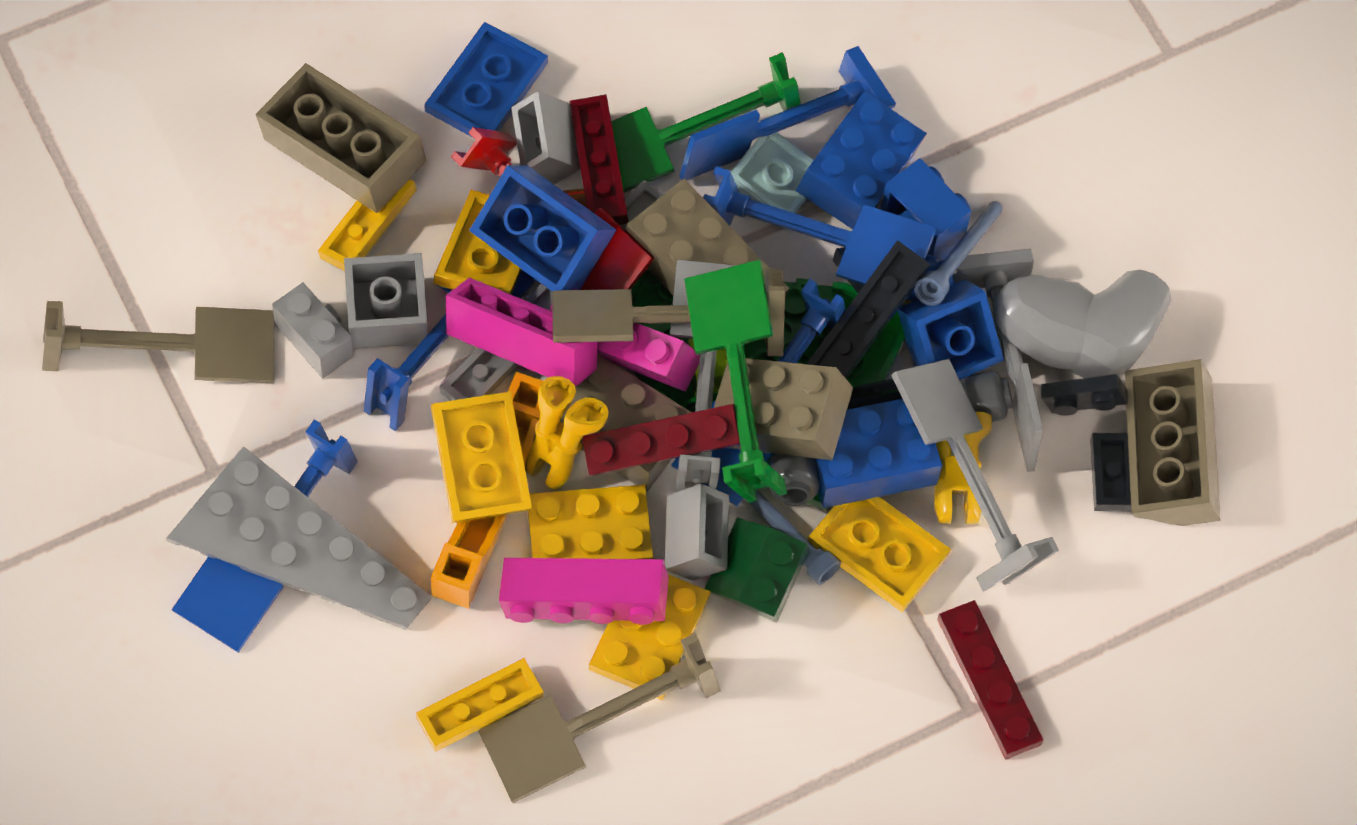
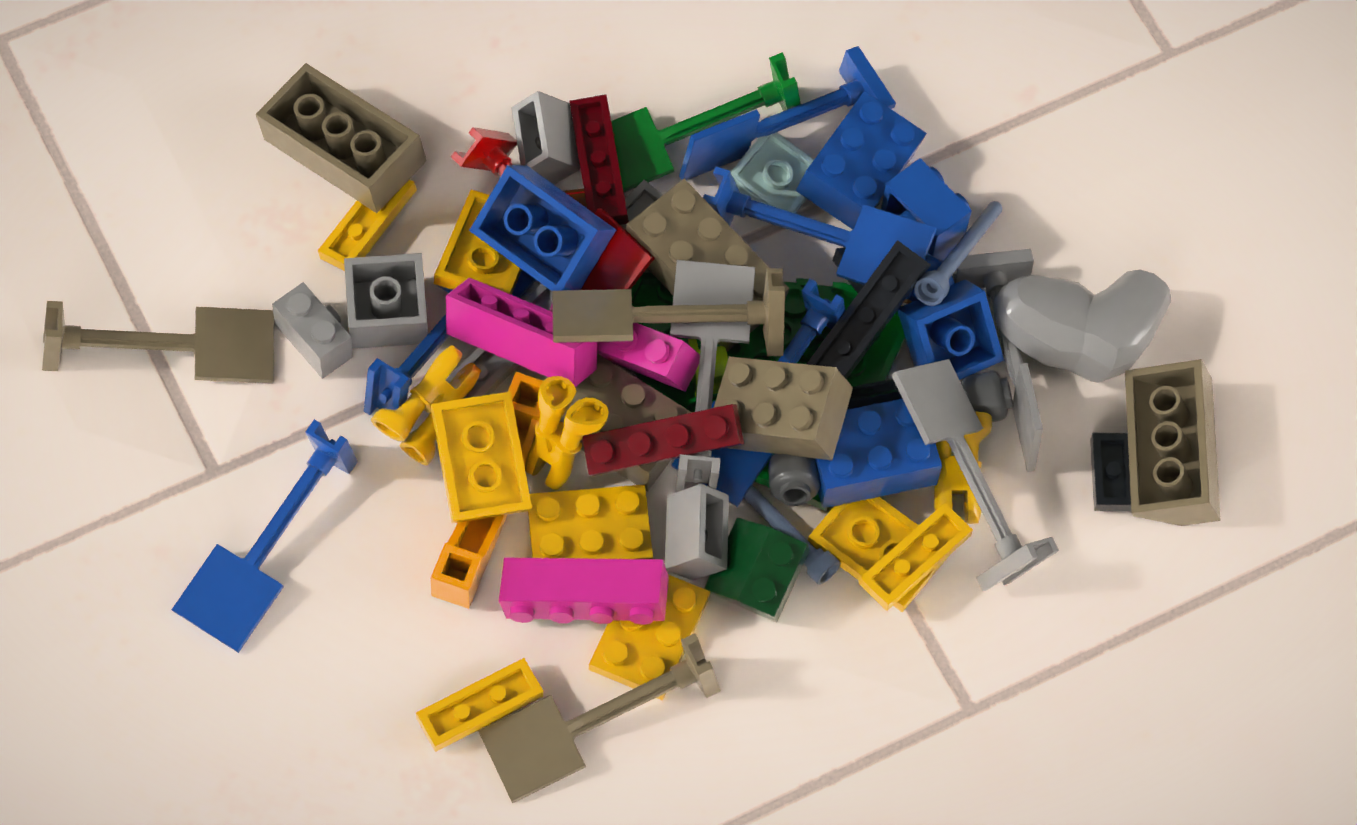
light grey wing [166,446,432,630] -> none
blue plate [424,21,548,138] -> none
green piece [684,260,787,503] -> none
dark red plate [937,600,1044,760] -> none
black plate [1041,374,1128,416] -> none
none -> yellow piece [371,345,481,466]
none -> yellow plate [859,503,973,611]

